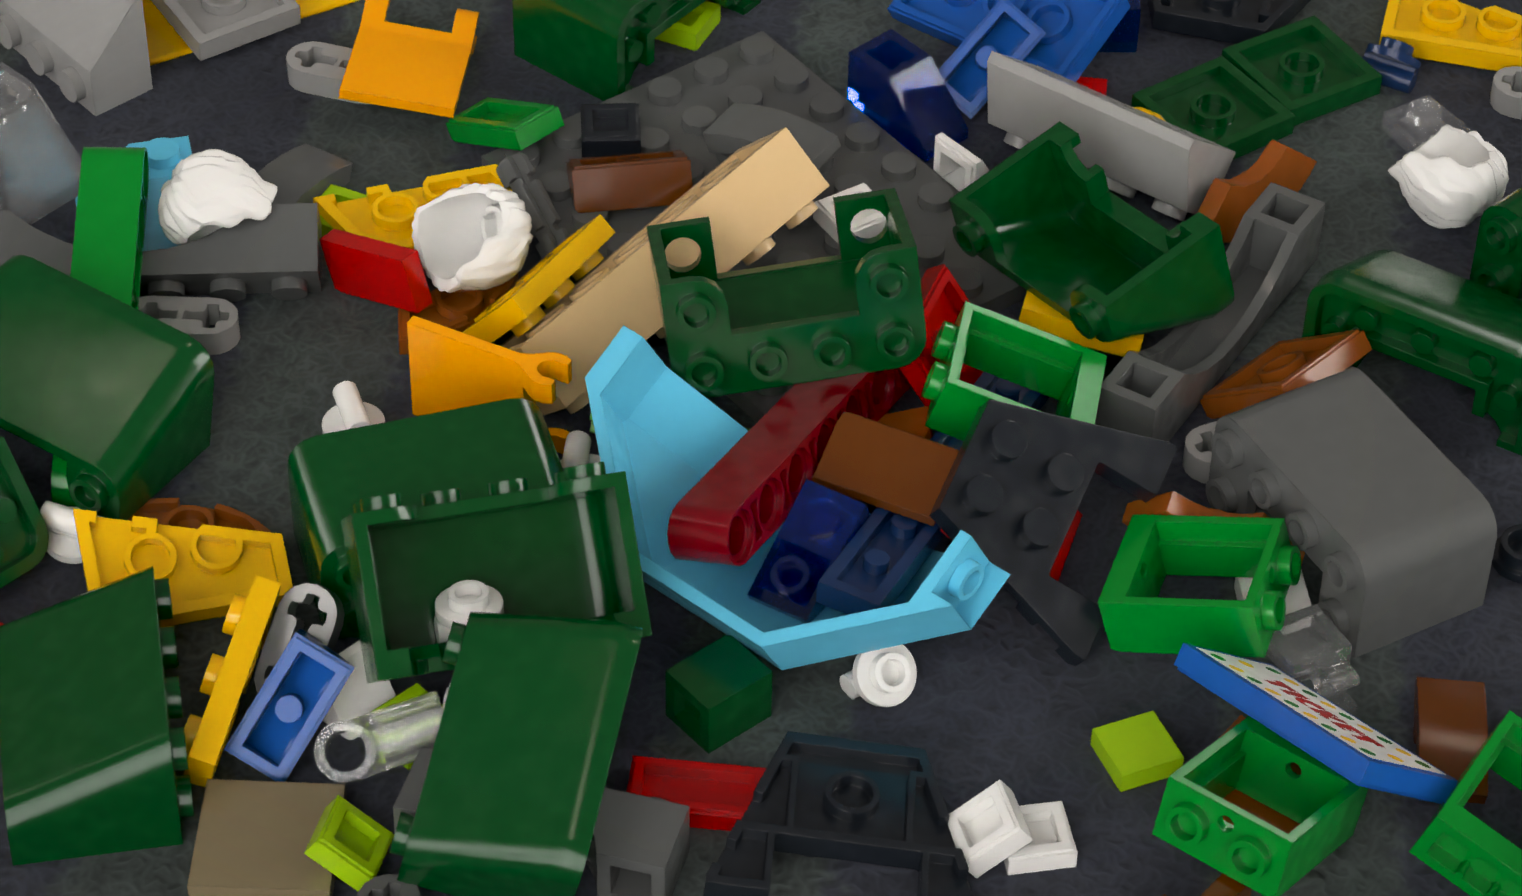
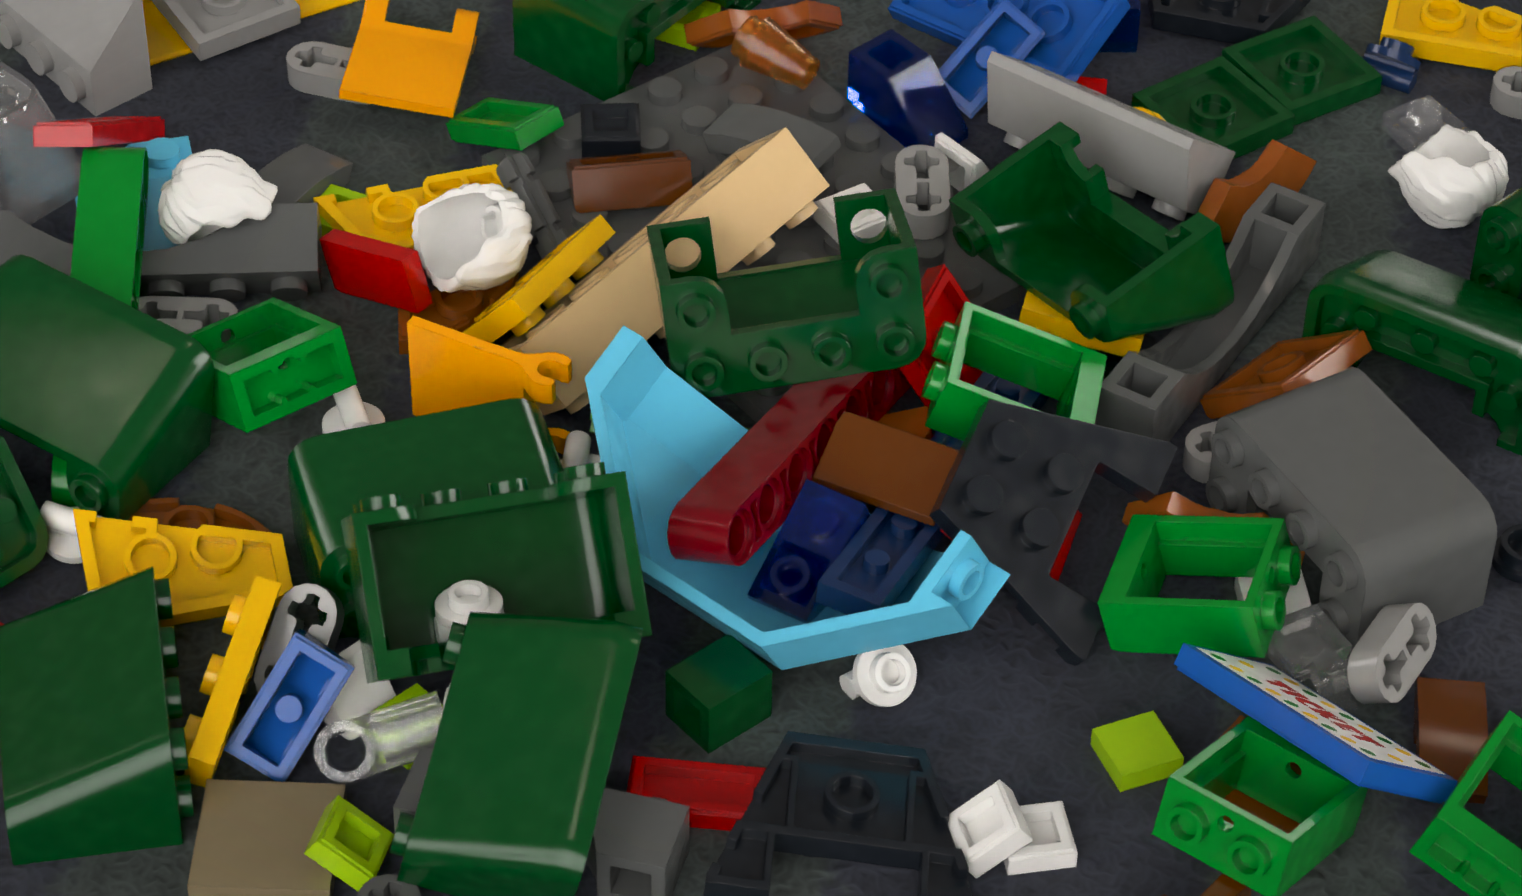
none -> red tile [33,116,165,147]
none -> green window [188,297,357,433]
none -> dark orange tile [684,0,843,48]
none -> clear orange cone [731,15,820,90]
none -> light grey beam [894,144,951,240]
none -> light grey beam [1347,603,1437,704]

